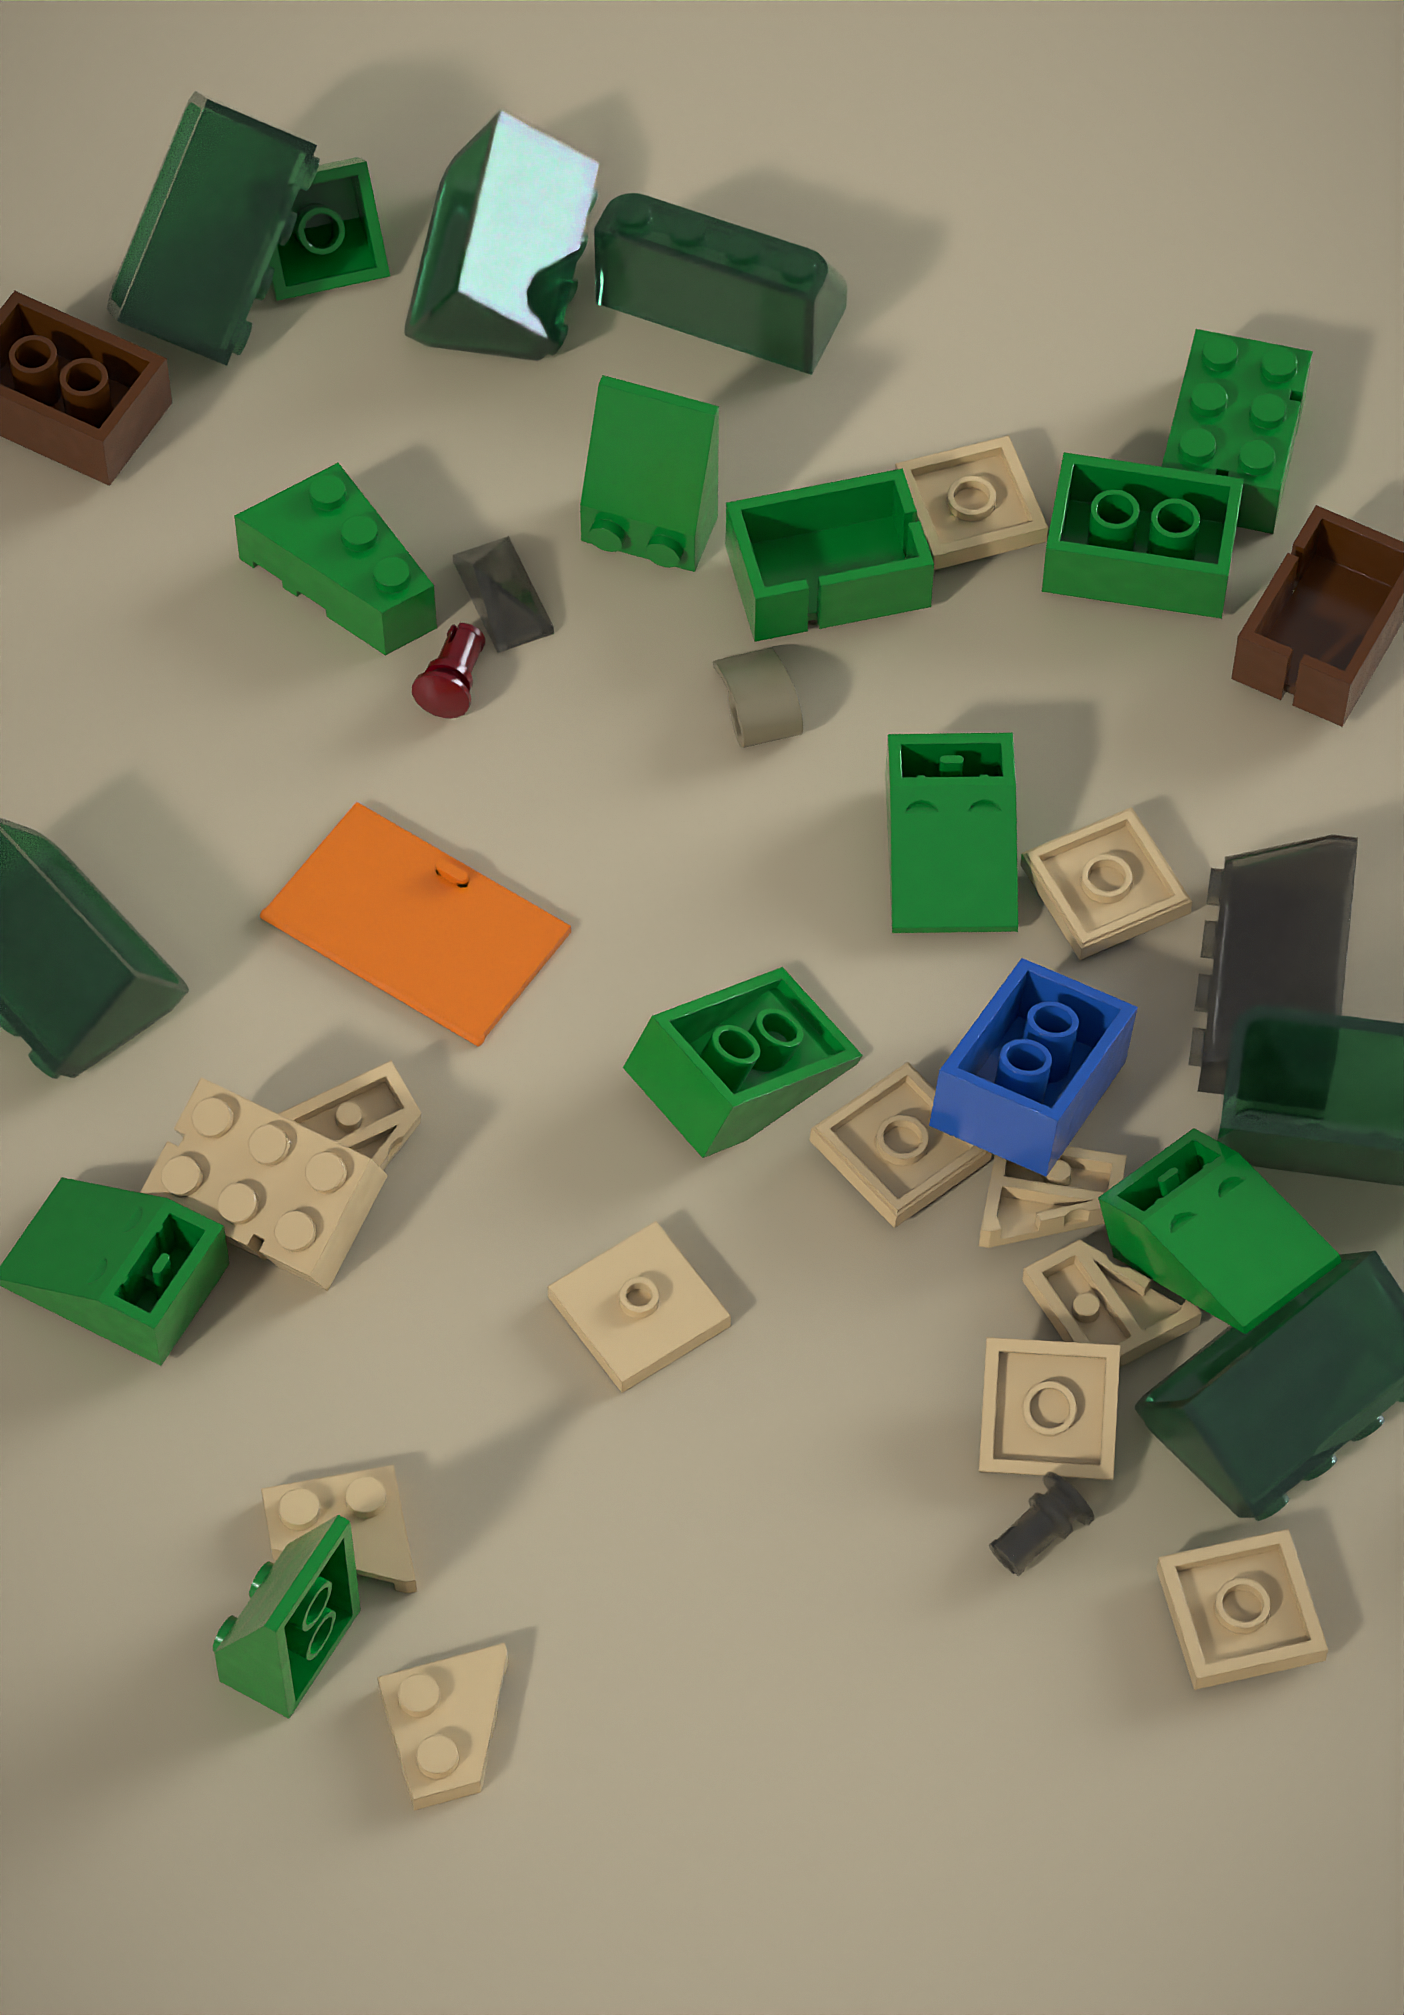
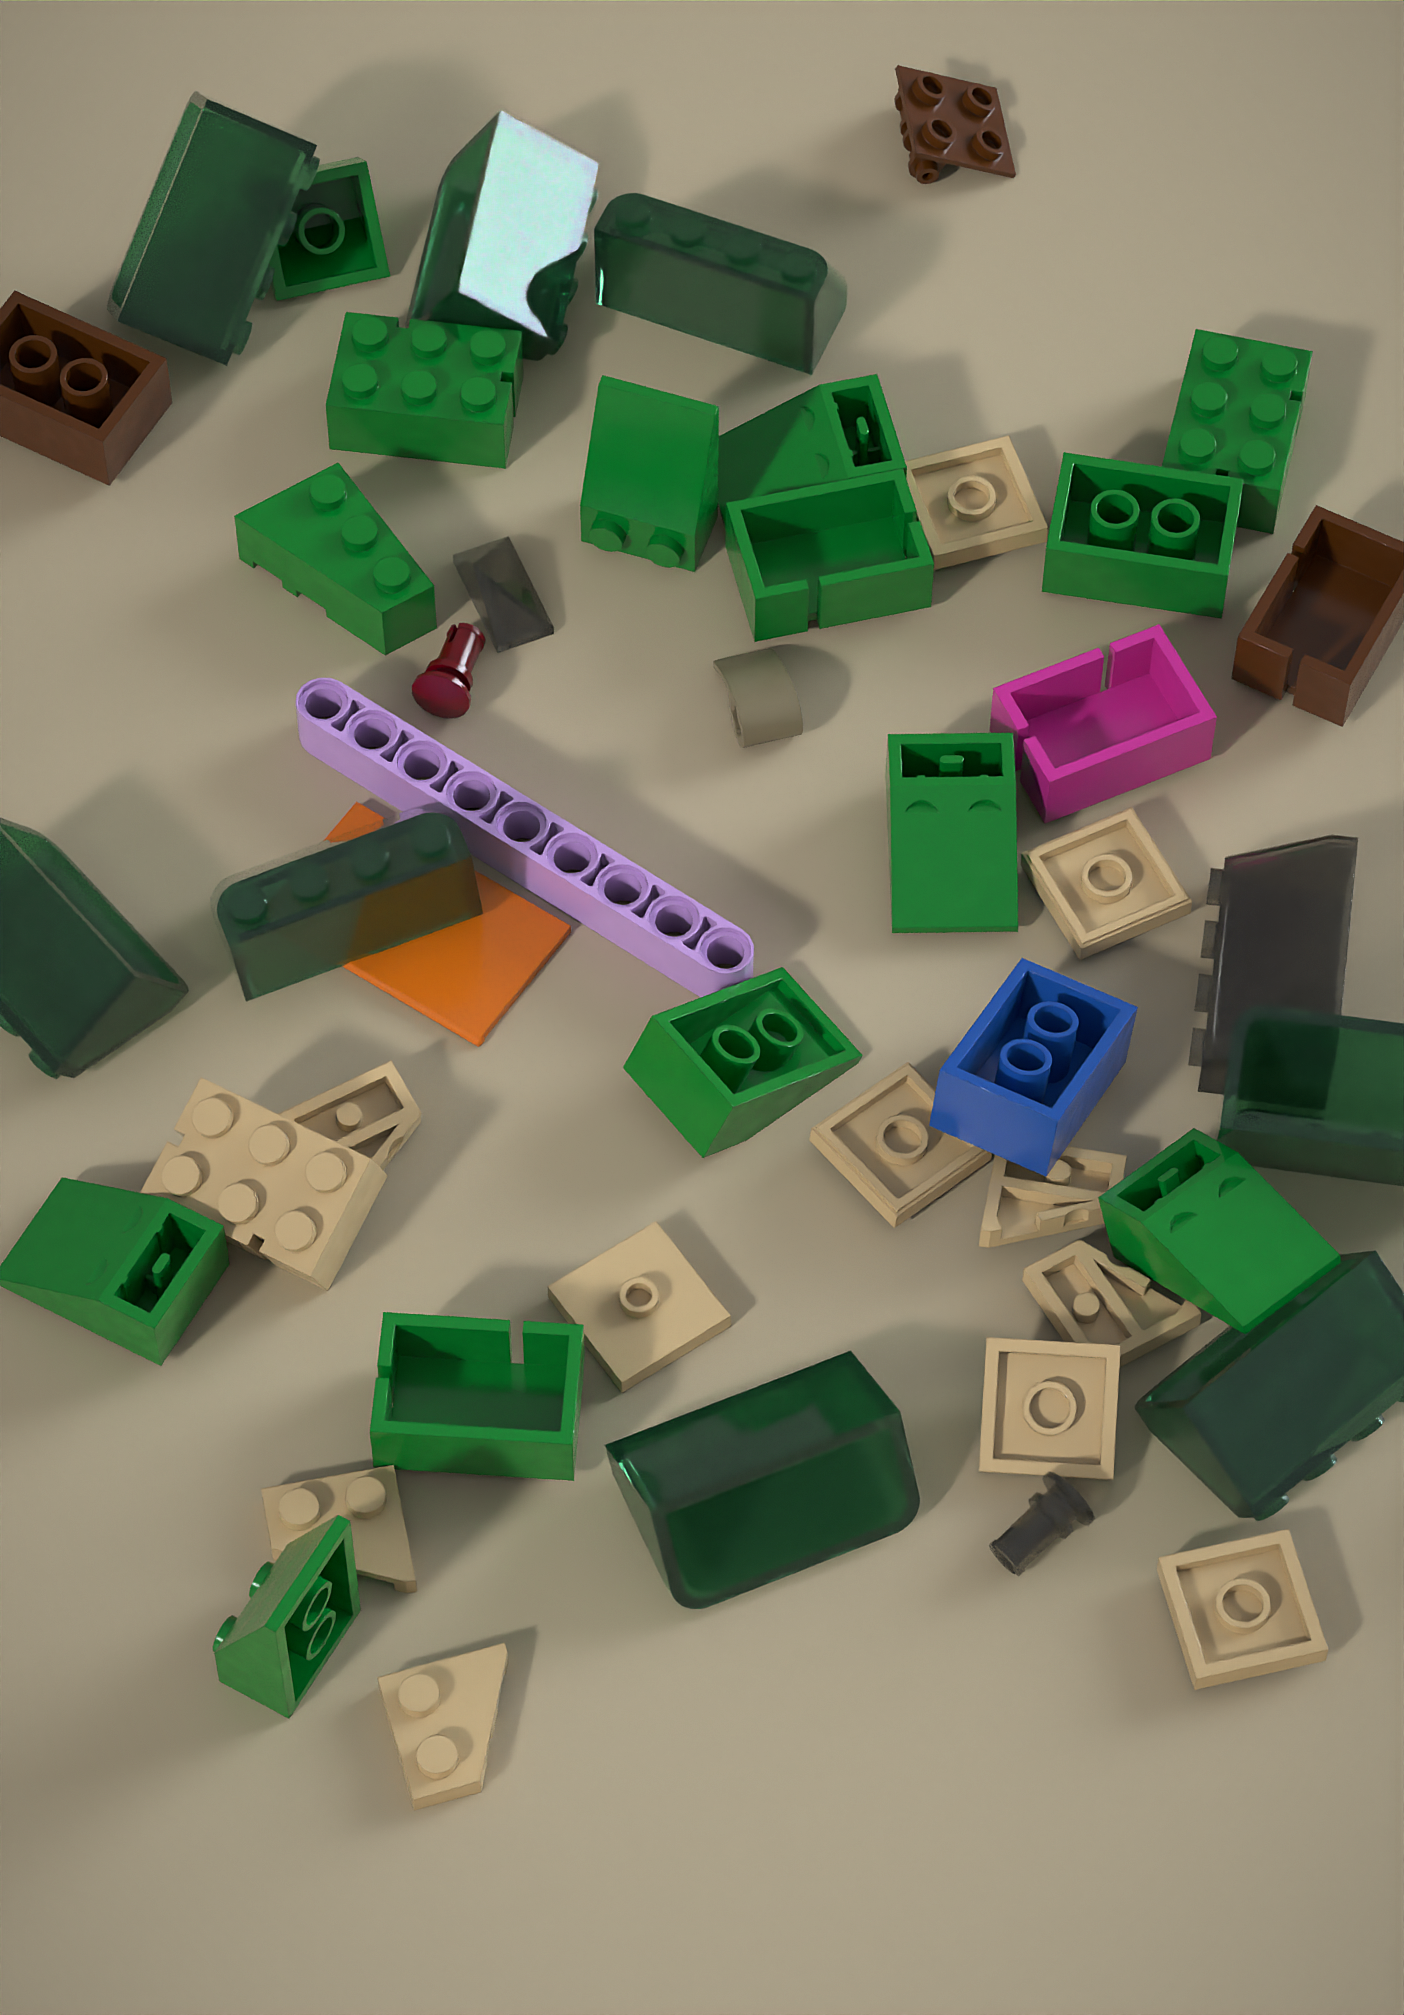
none -> windscreen [210,808,483,1002]
none -> lavender beam [295,678,754,997]
none -> green piece [326,312,524,469]
none -> green piece [370,1312,585,1481]
none -> clear green windscreen [605,1350,920,1609]
none -> green slope [718,374,907,531]
none -> reddish brown hinge [894,65,1016,184]
none -> dark pink piece [989,624,1217,824]

